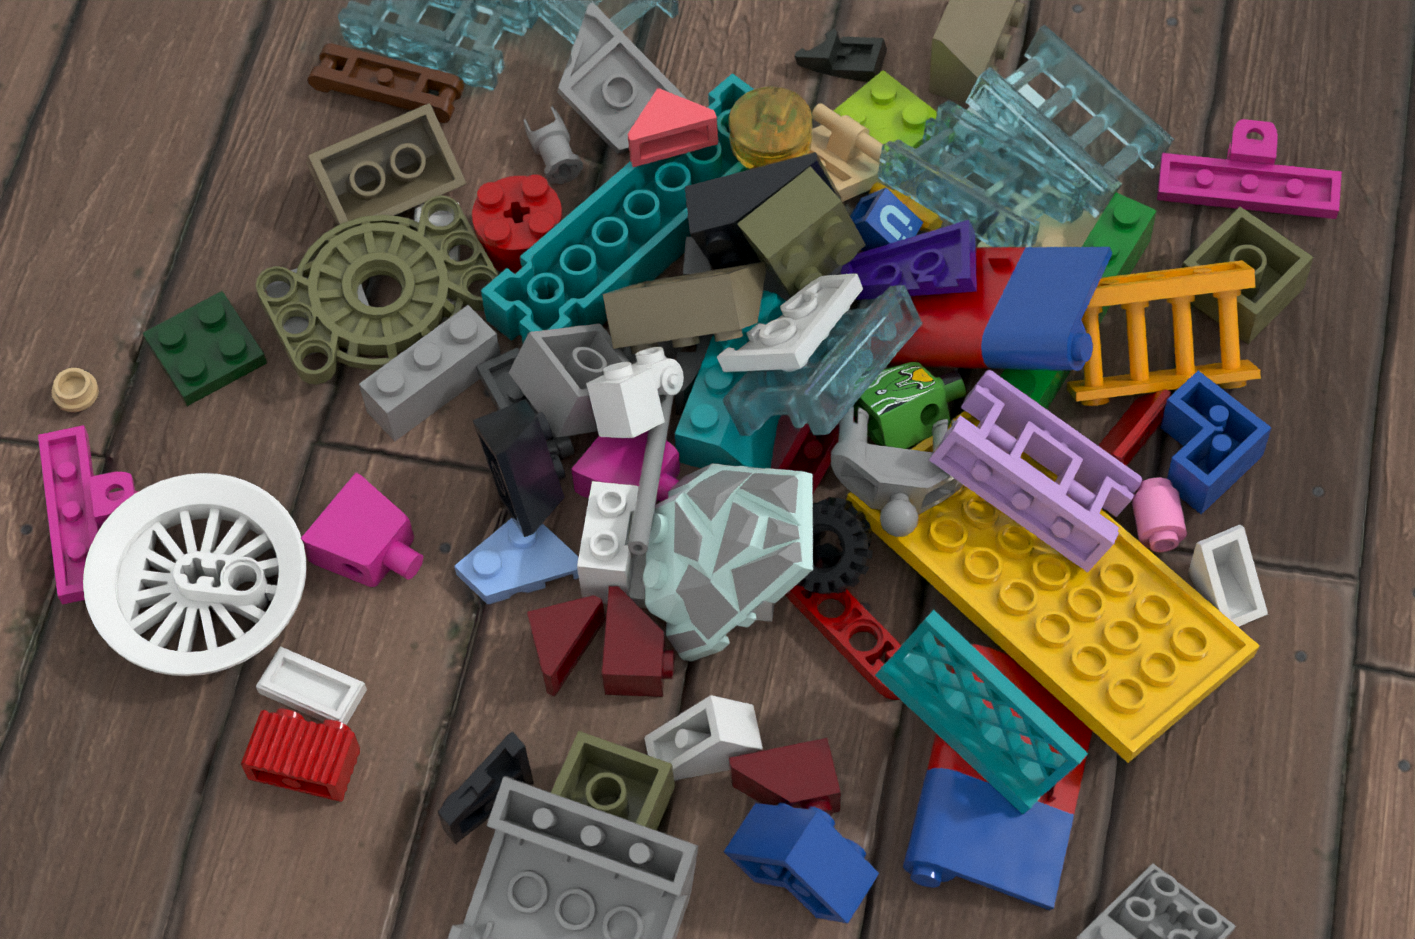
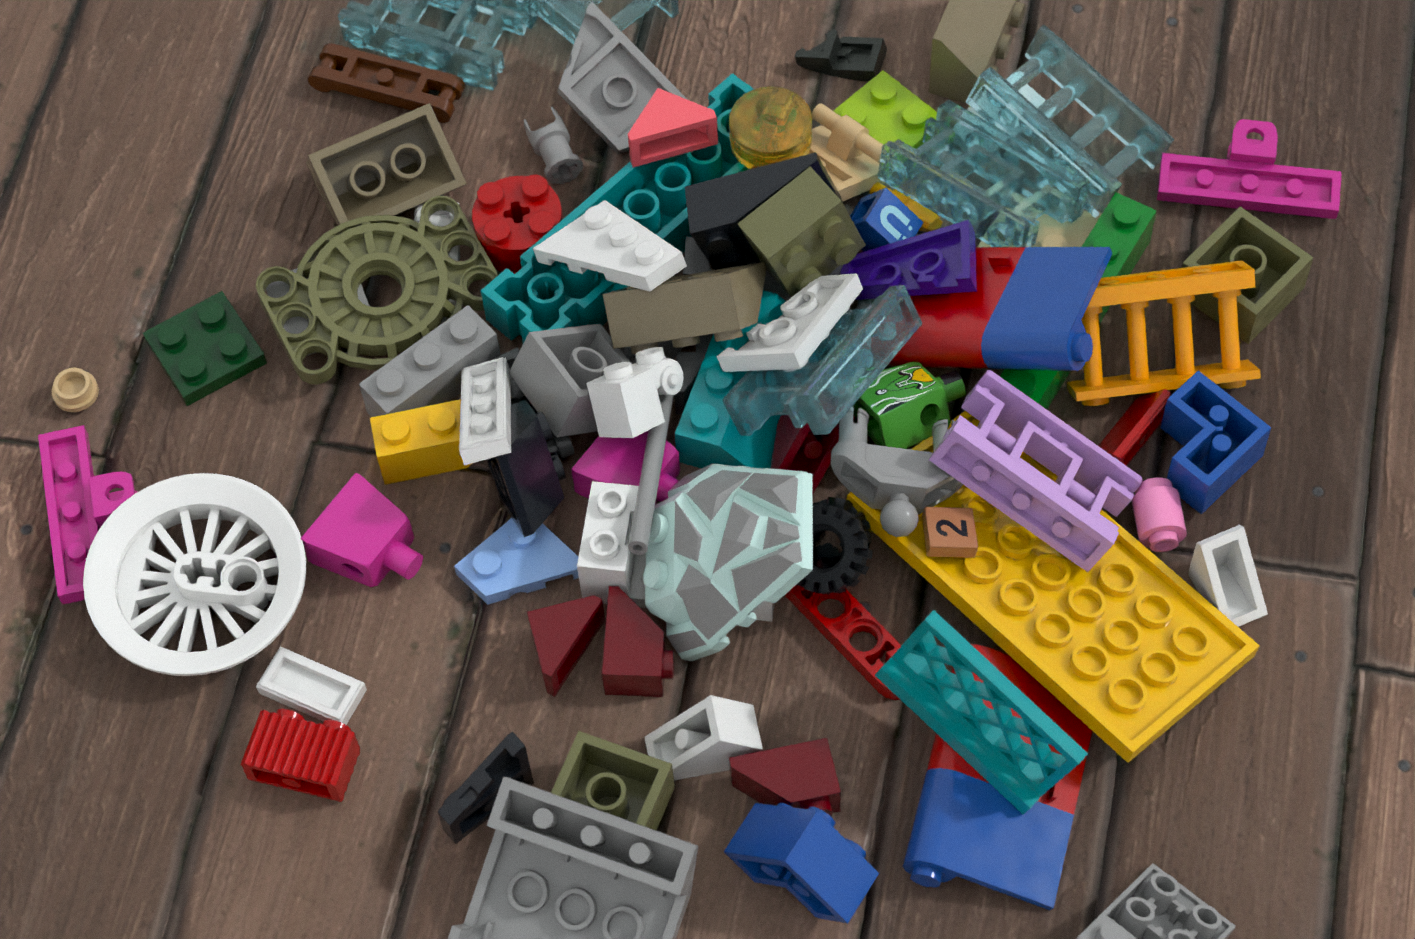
none -> yellow hinge [370,399,473,485]
none -> white tile [459,357,511,465]
none -> white wing [533,200,687,292]
none -> nougat tile [922,507,978,558]

